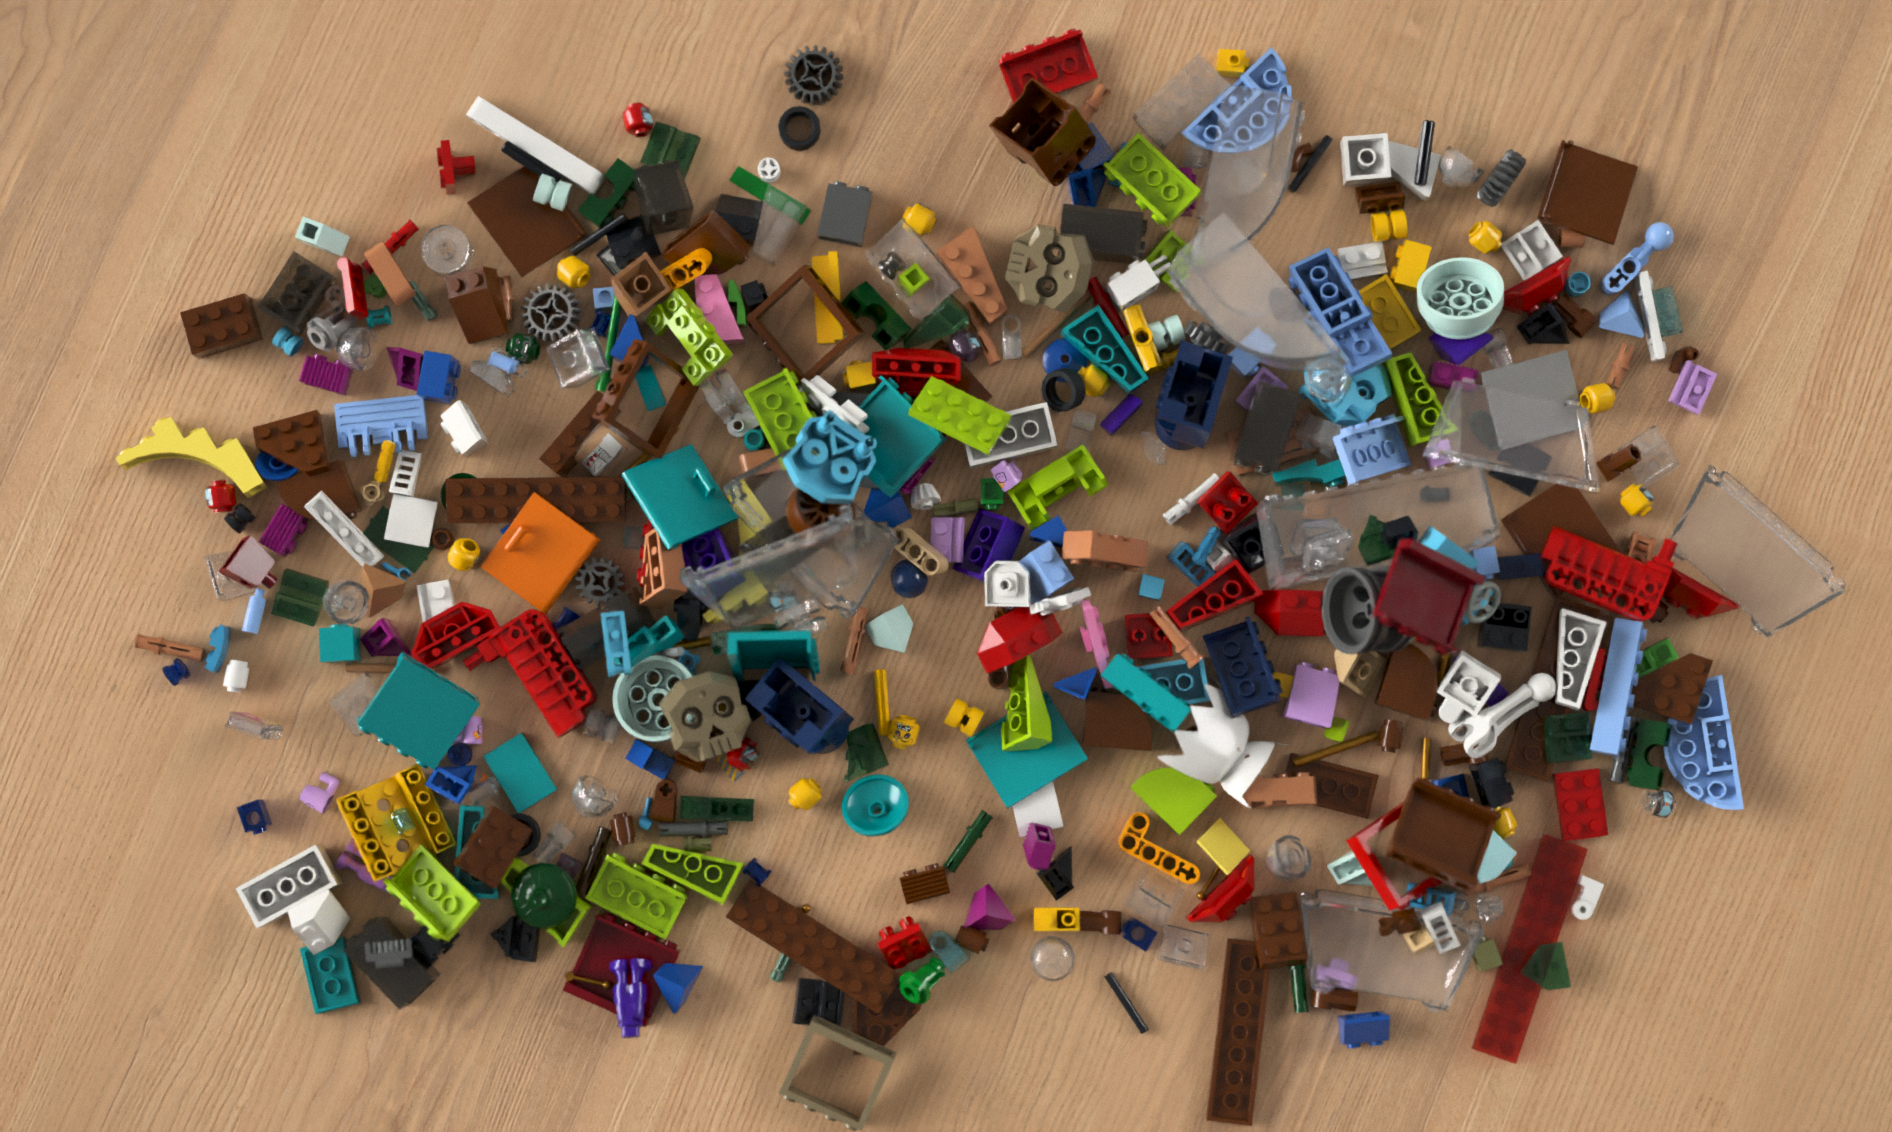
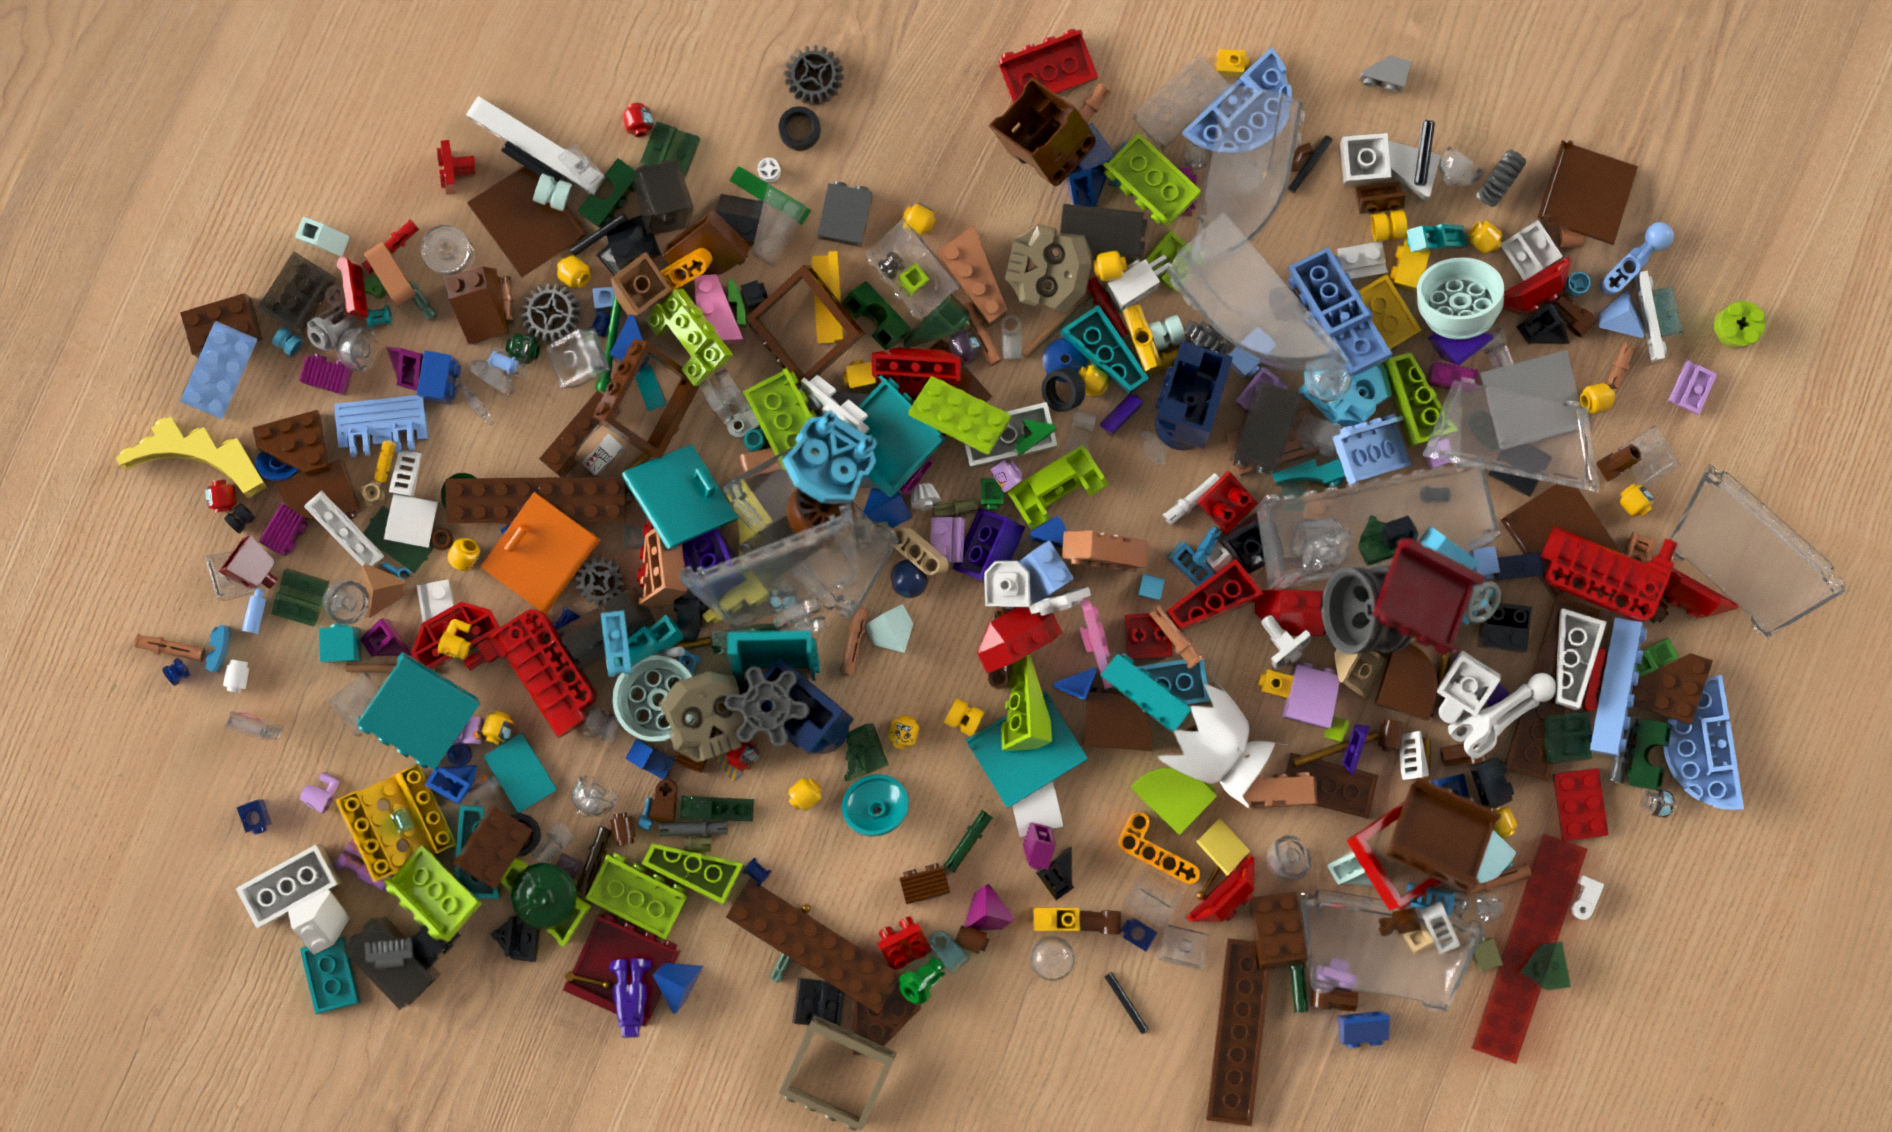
white slope [441,400,489,457] -> none
yellow axle [874,669,890,736] -> none
dark blue bracket [1203,616,1283,718] -> none
reddish brown arm [1668,346,1699,374] -> none
none -> light blue plate [180,321,258,419]
none -> yellow piece [437,619,471,660]
none -> clear piece [457,381,494,426]
none -> yellow head [481,710,514,745]
none -> clear slope [558,143,604,191]
none -> dark grey plate [725,666,809,746]
none -> green slope [1014,419,1056,456]
none -> yellow head [1093,251,1127,282]
none -> white piece [1261,615,1311,670]
none -> dark purple slope [1342,724,1370,775]
none -> light grey slope [1359,56,1411,93]
none -> white slope [1400,731,1429,780]
none -> teal slope [1407,224,1468,253]
none -> lime brick [1714,301,1765,349]

